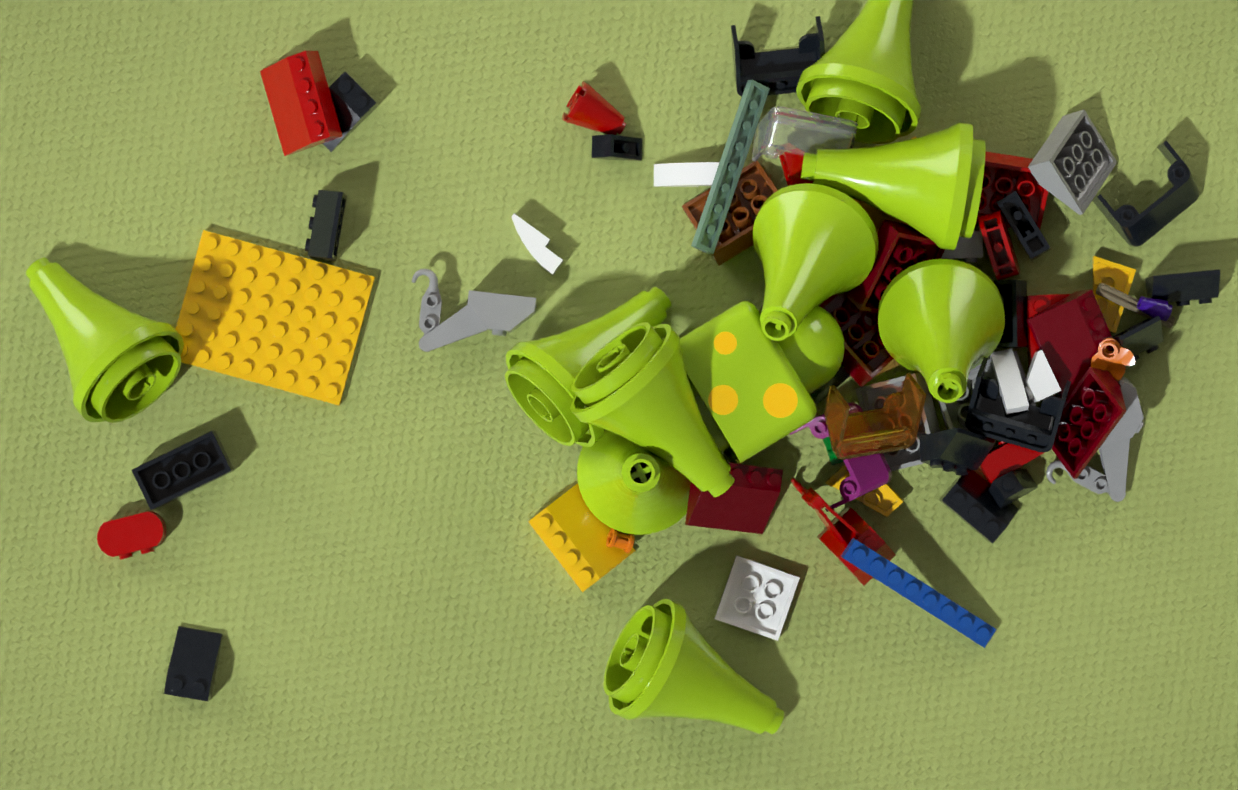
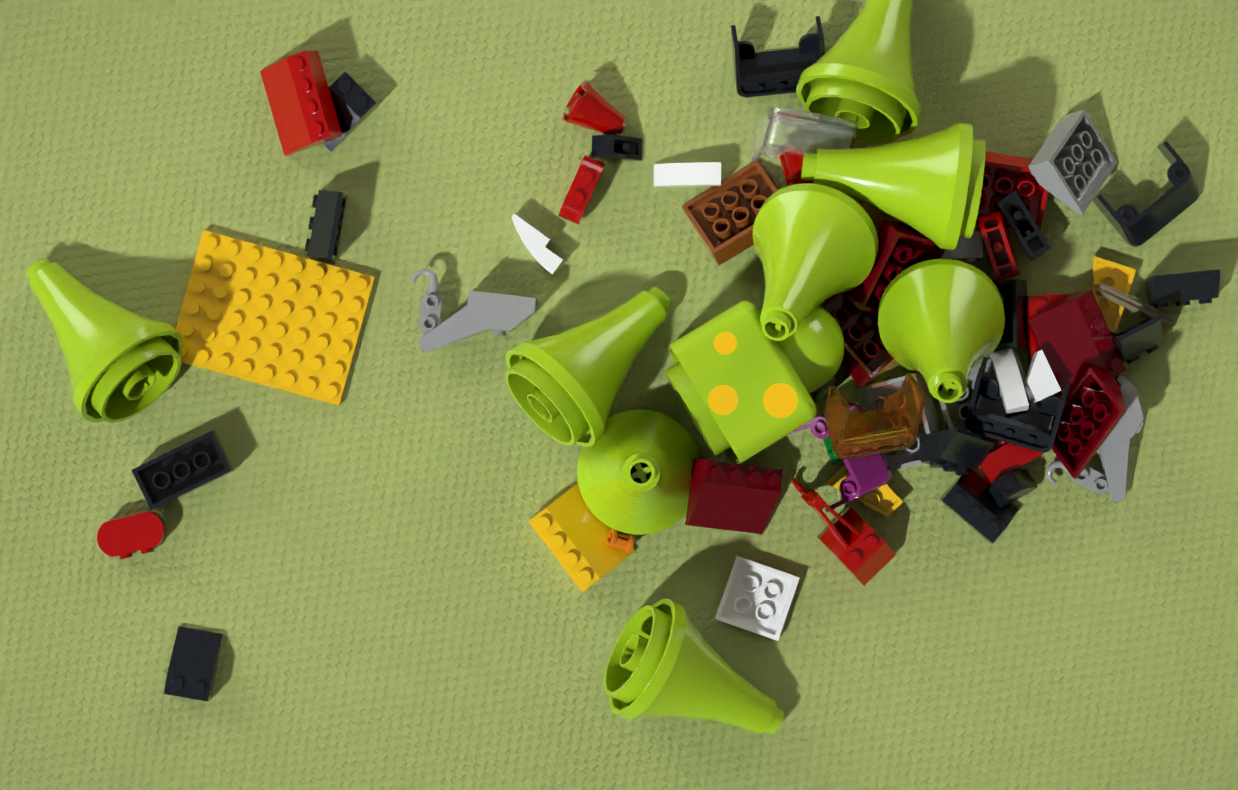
lime piece [570,322,735,497] -> none
sand green plate [691,80,770,254] -> none
blue plate [841,538,997,648] -> none
orange plate [1091,338,1136,381] -> none
dark purple cone [1137,296,1172,322] -> none
none -> red brick [558,155,606,225]

